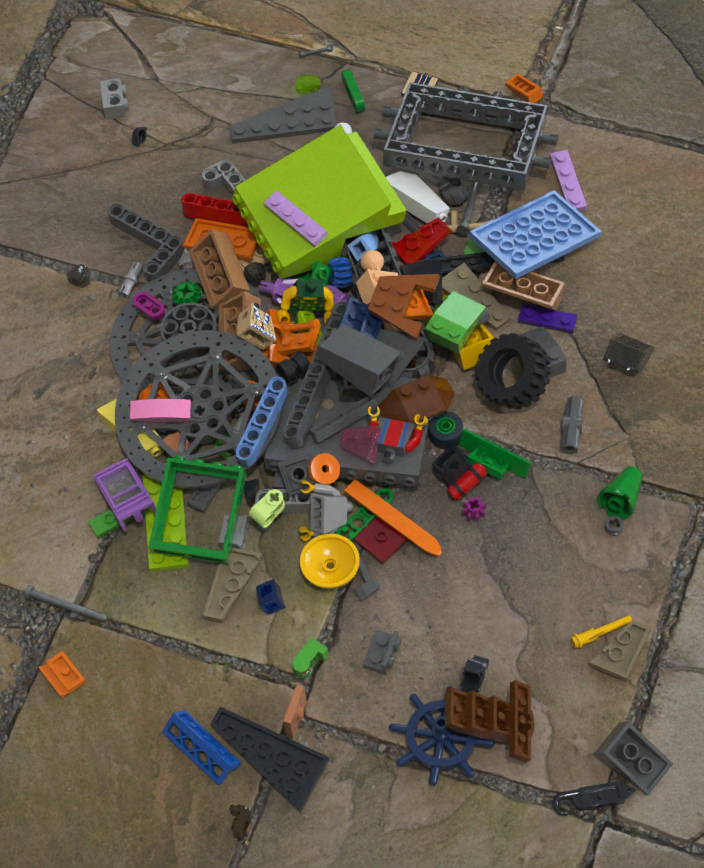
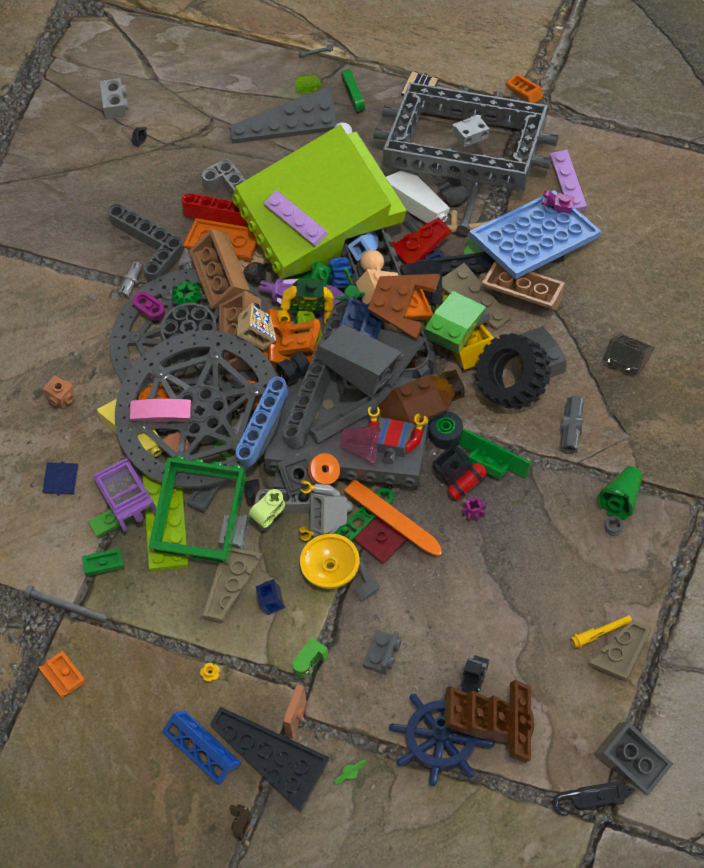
clear smoke cone [66,264,90,288] -> none
dark purple plate [518,304,577,334] -> none
none -> clear blue piece [42,461,79,496]
none -> nougat brick [43,375,75,409]
none -> green plate [82,548,125,577]
none -> yellow plate [200,663,220,682]
none -> bright green piece [333,760,367,784]
none -> green plant [335,268,366,302]
none -> dark brown brick [438,369,465,402]
none -> light grey piece [452,115,490,147]
none -> magenta plate [542,191,575,214]

